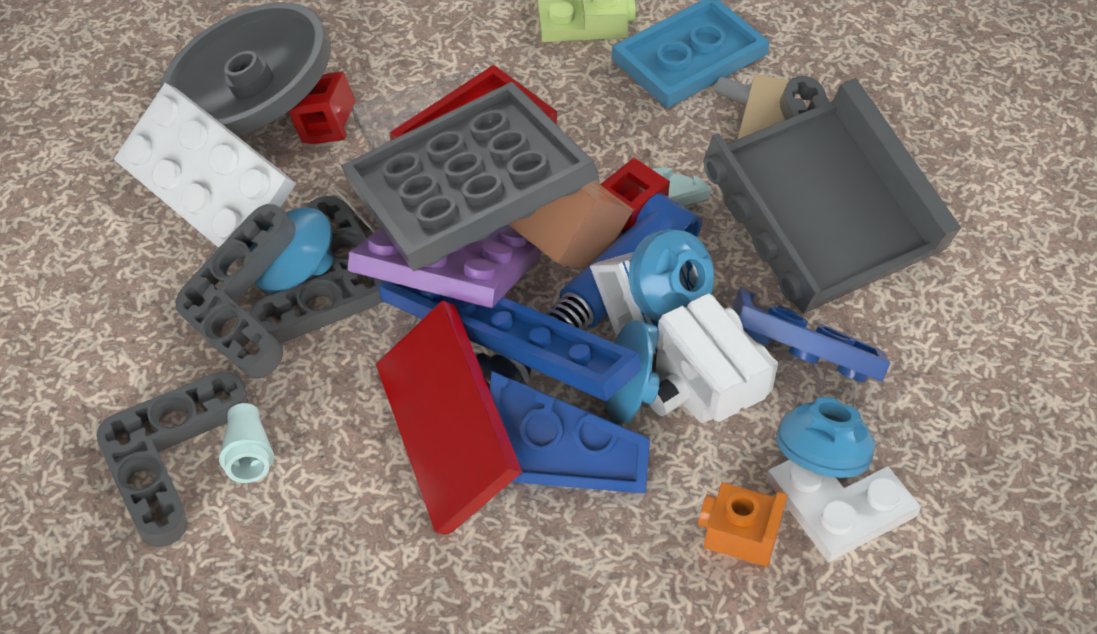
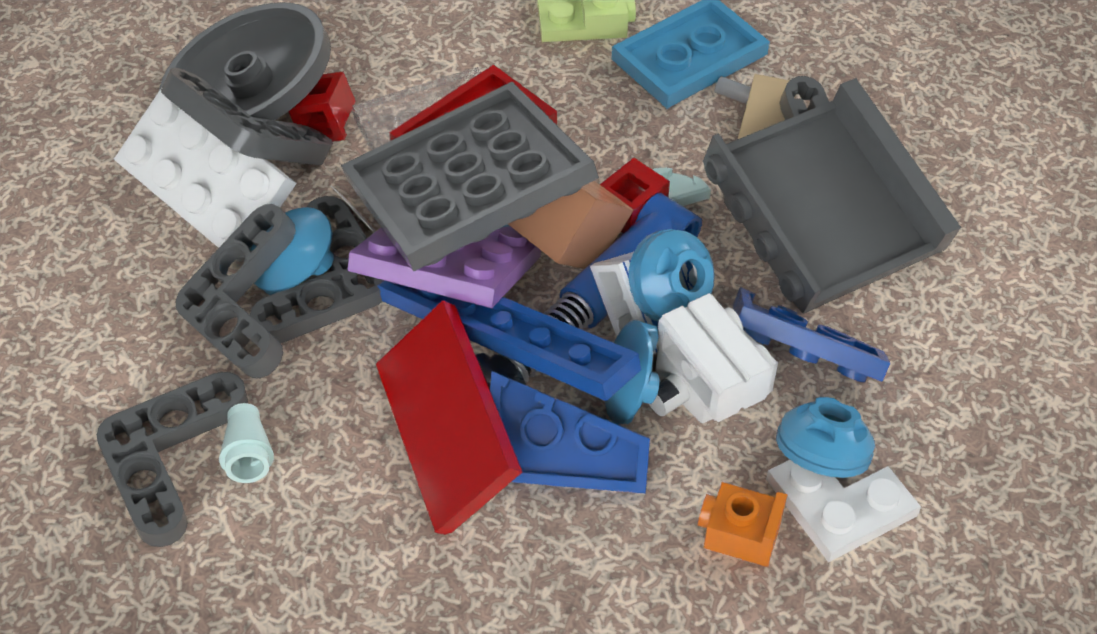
none -> dark grey beam [161,68,333,165]

